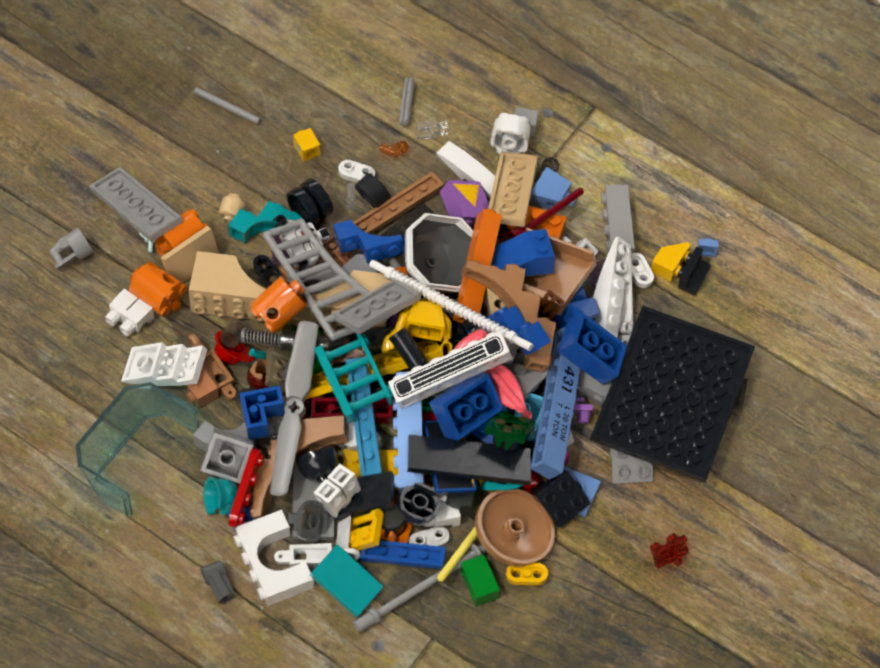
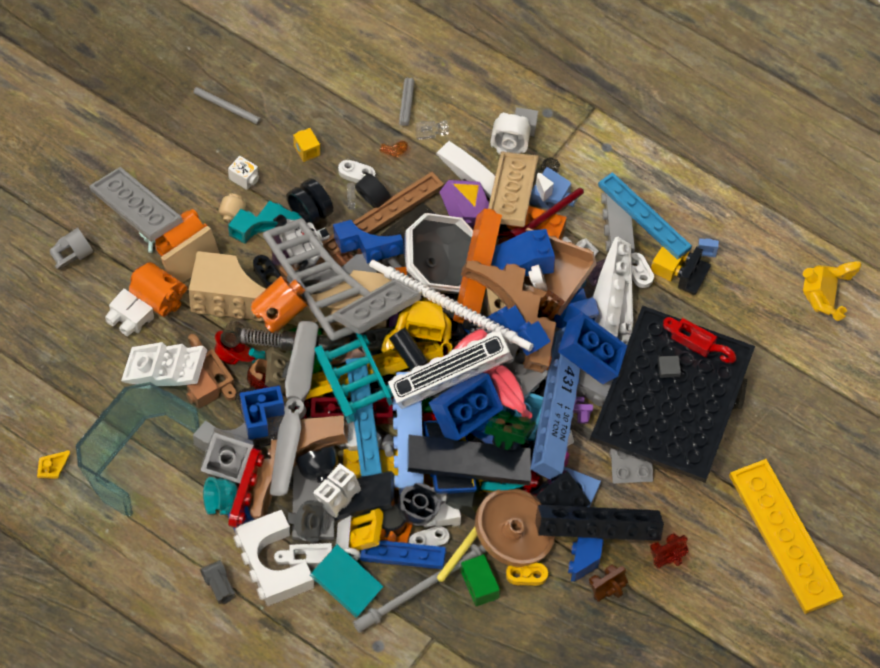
none -> yellow piece [37,450,70,479]
none -> white brick [228,156,259,190]
none -> light grey bar [381,434,394,457]
none -> white plate [529,265,547,291]
none -> black brick [535,505,664,541]
none -> white slope [536,173,554,202]
none -> blue slope [568,537,603,582]
none -> reddish brown hips [589,564,628,602]
none -> dark azure tile [598,172,692,260]
none -> dark grey tile [658,356,681,378]
none -> red piece [663,317,736,363]
none -> yellow plate [729,459,843,614]
none -> yellow torso [803,261,861,321]

